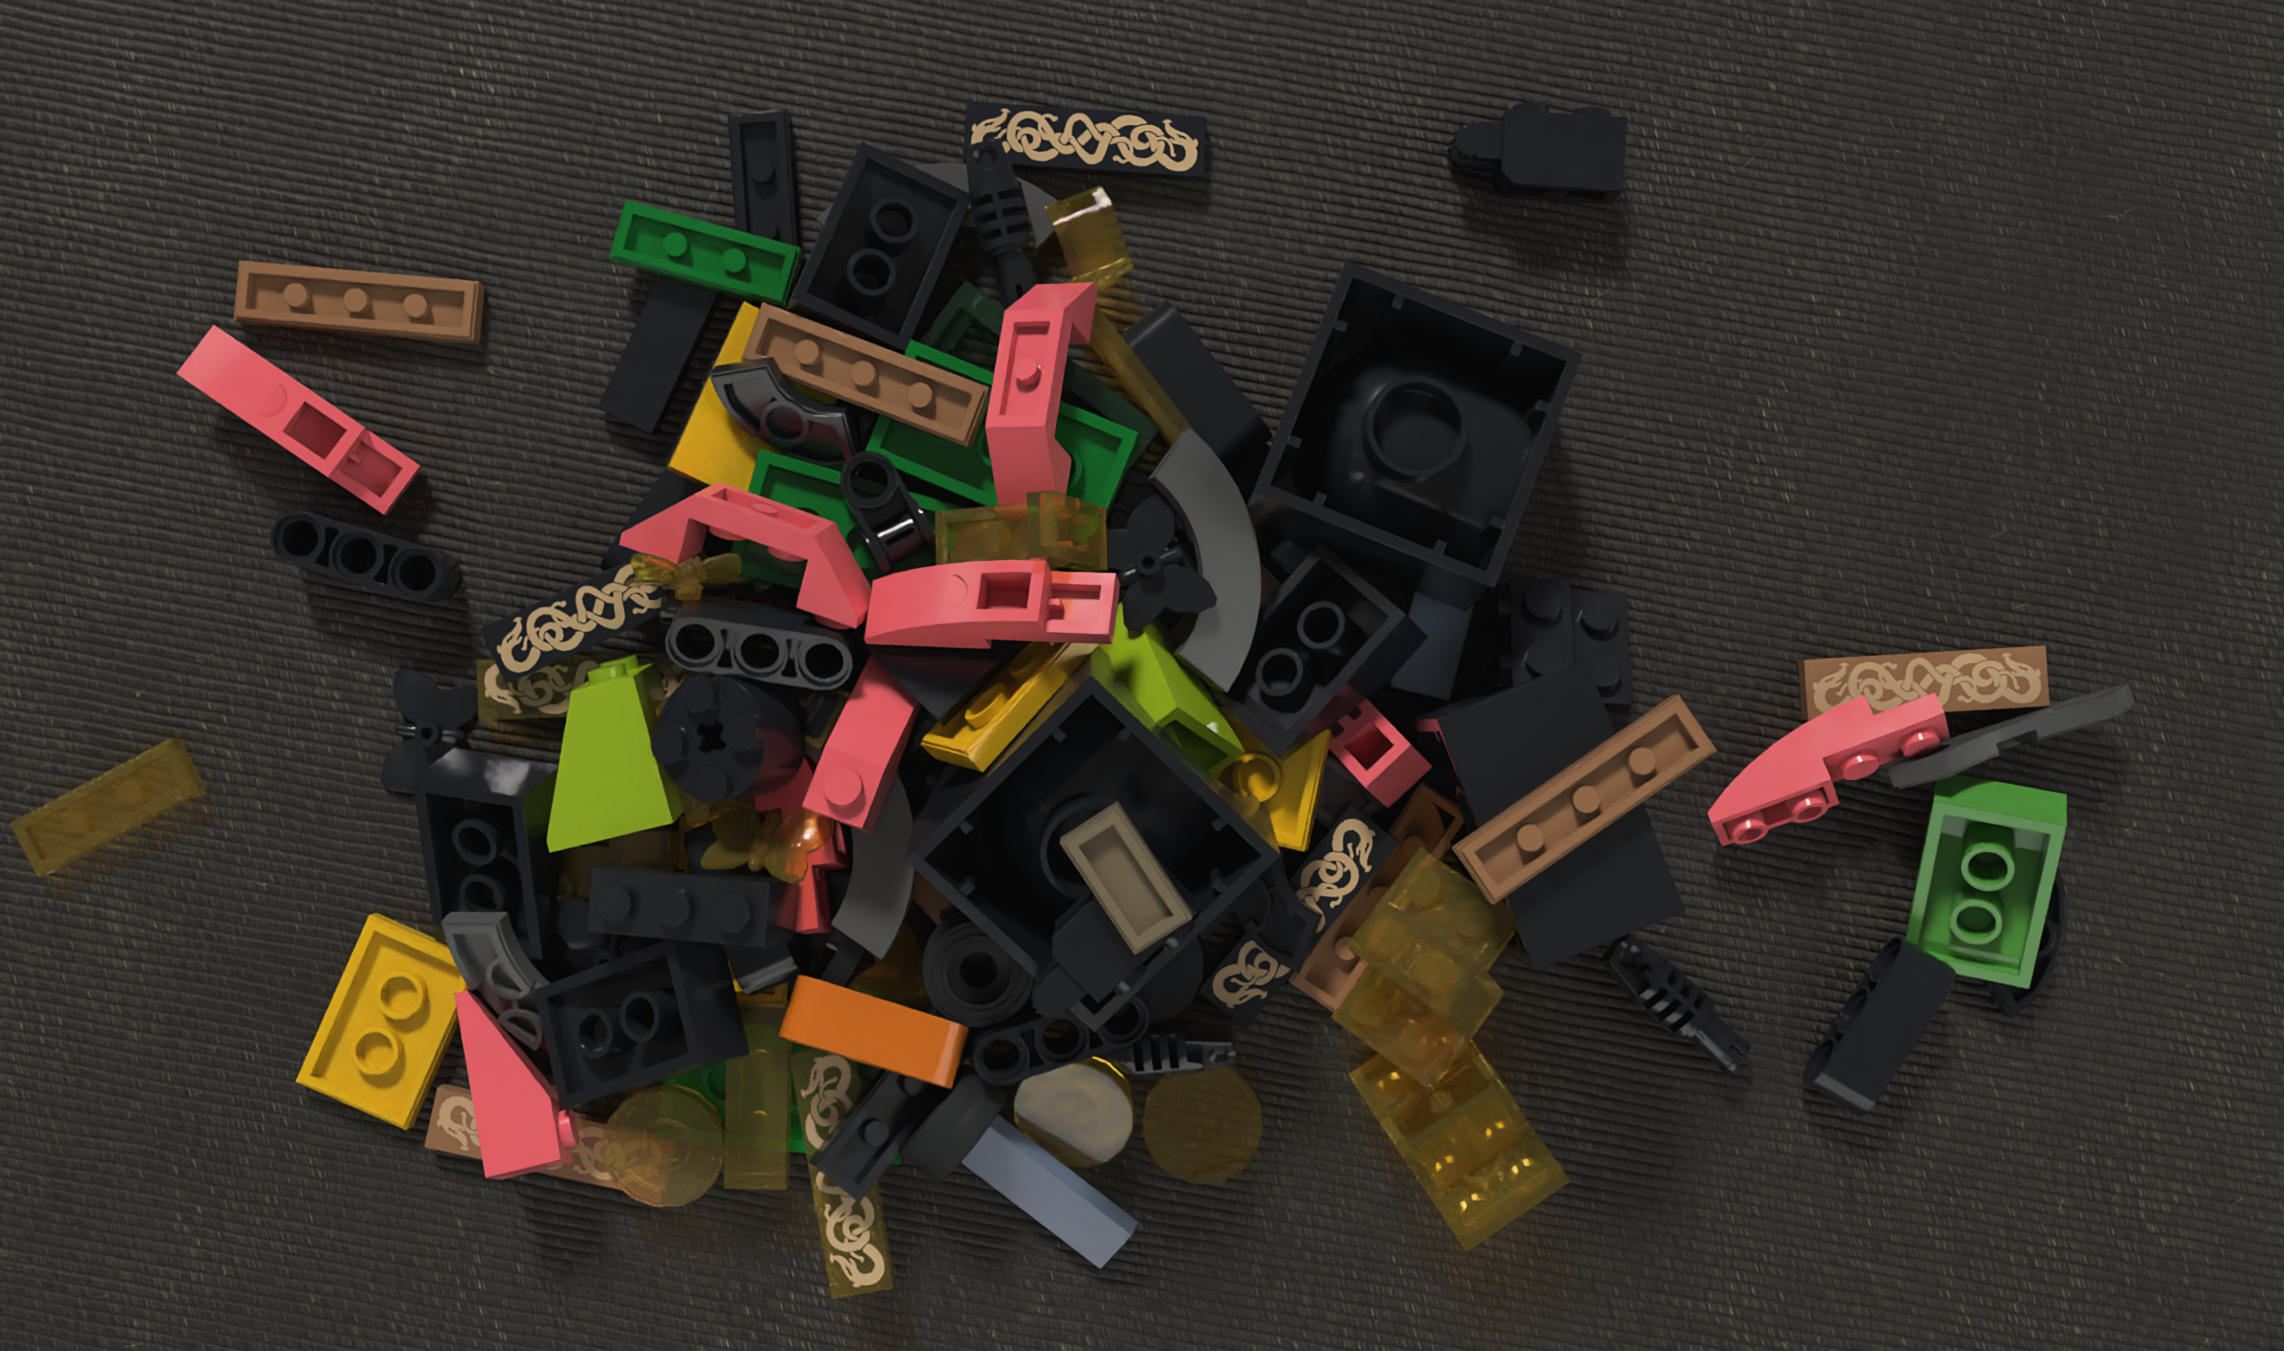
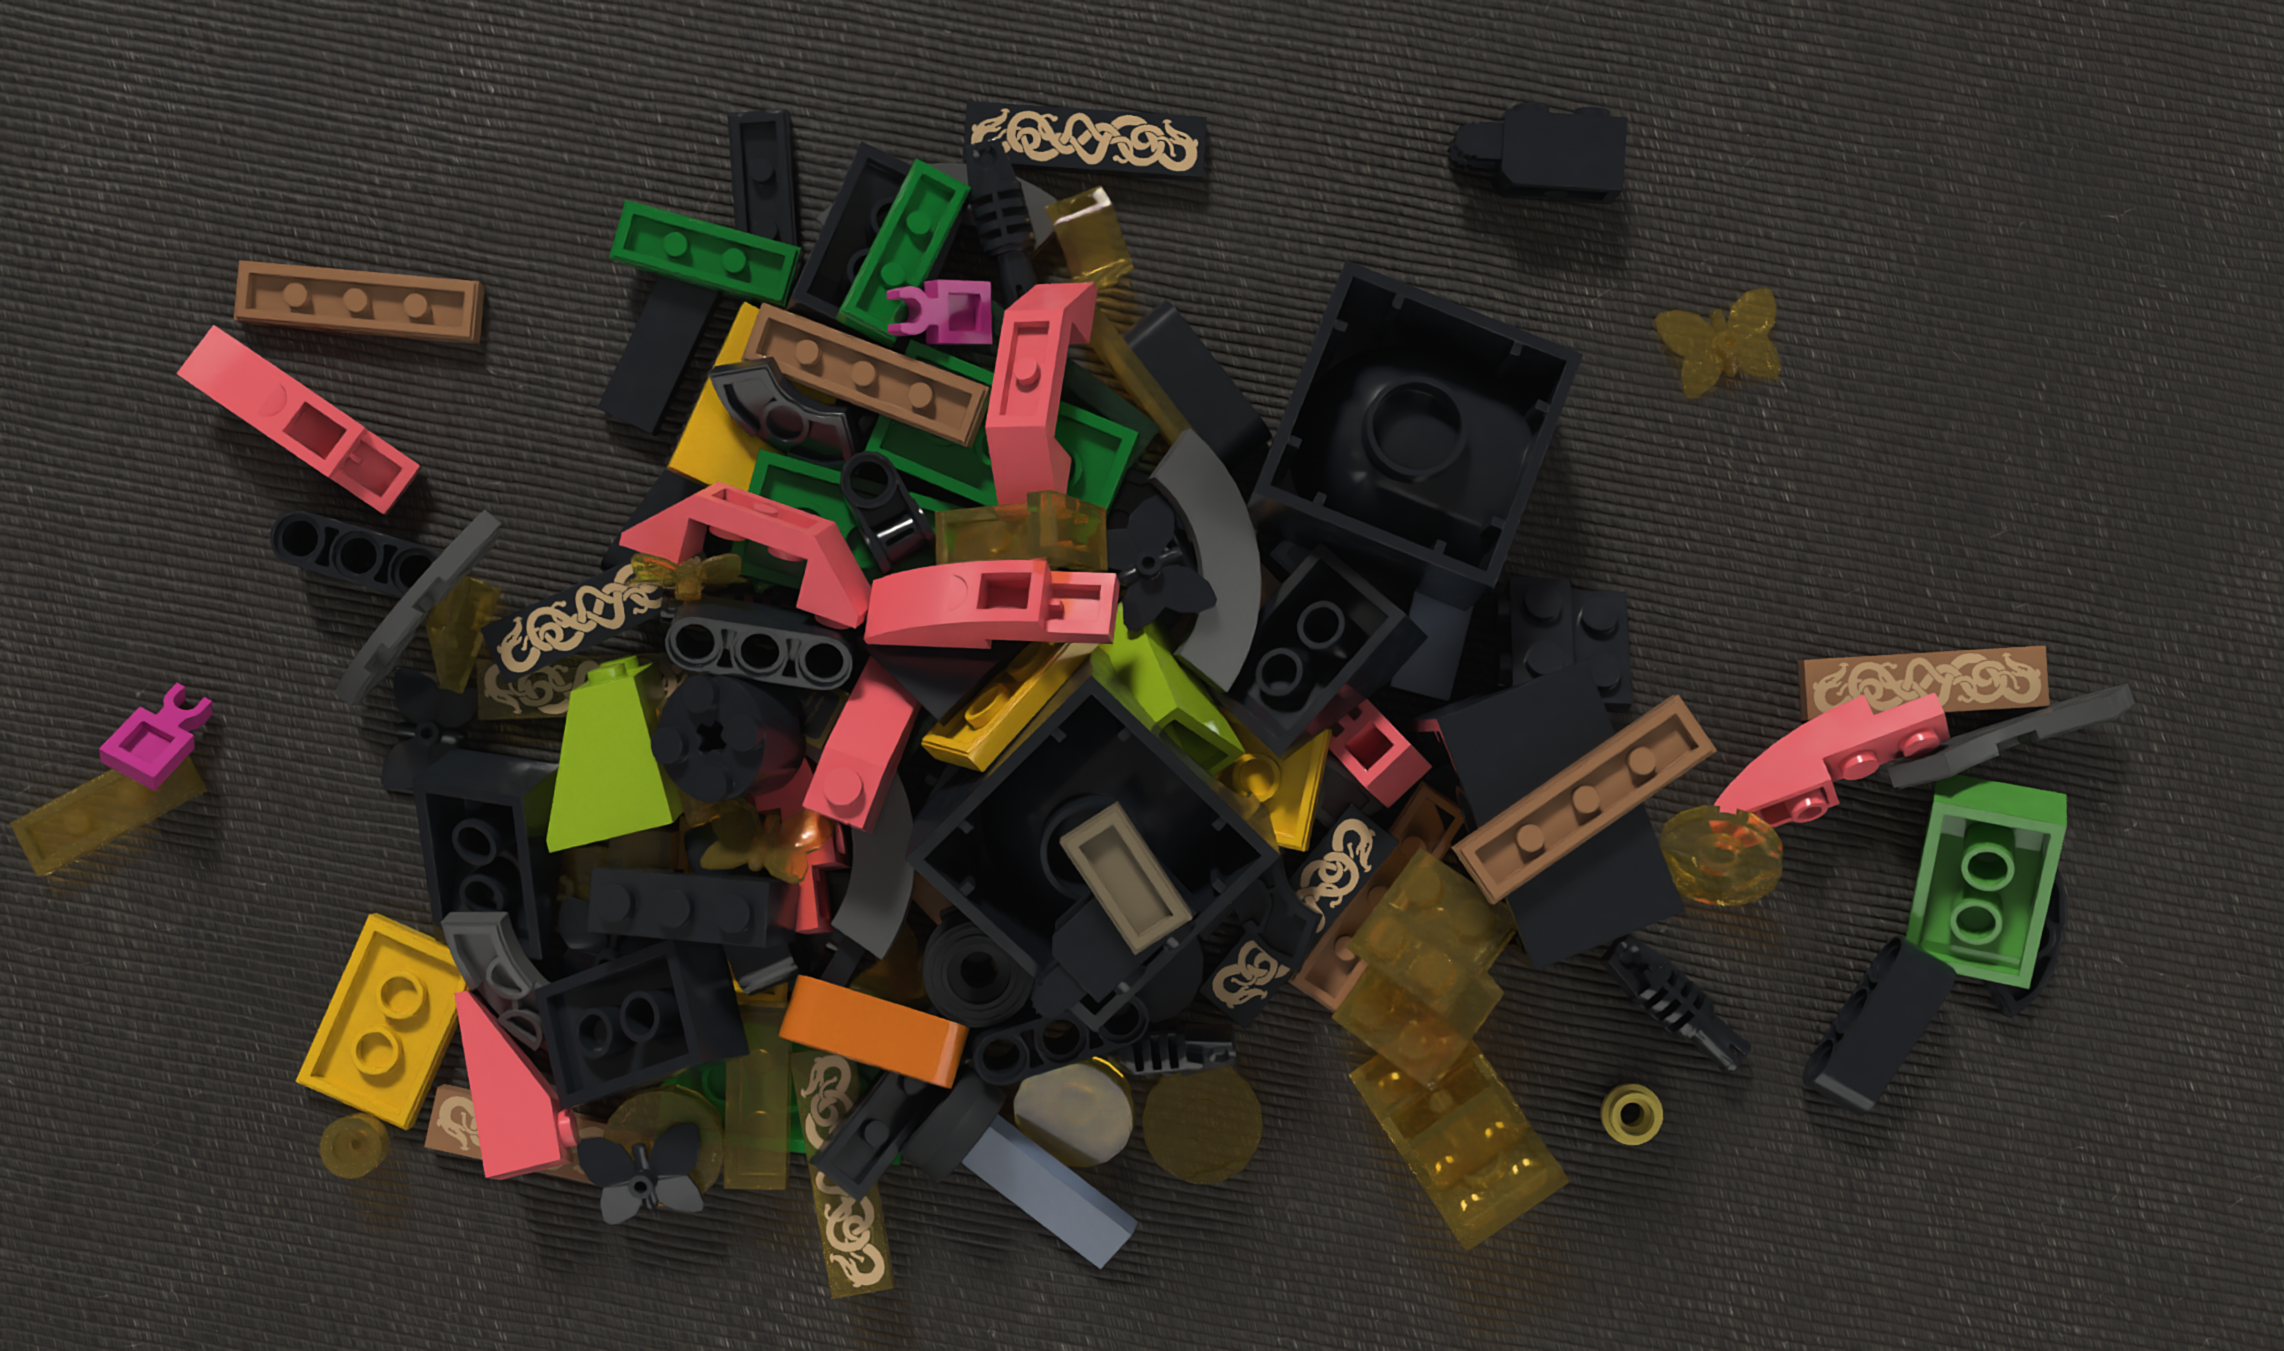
none -> dark pink plate [99,683,213,791]
none -> clear yellow tile [319,1113,389,1179]
none -> dark grey tile [334,509,502,707]
none -> clear yellow tile [426,575,501,694]
none -> black piece [577,1123,705,1225]
none -> green tile [835,158,971,349]
none -> dark pink plate [887,280,992,346]
none -> light yellow plate [1600,1083,1663,1145]
none -> clear yellow piece [1654,287,1781,398]
none -> clear yellow tile [1658,805,1783,906]

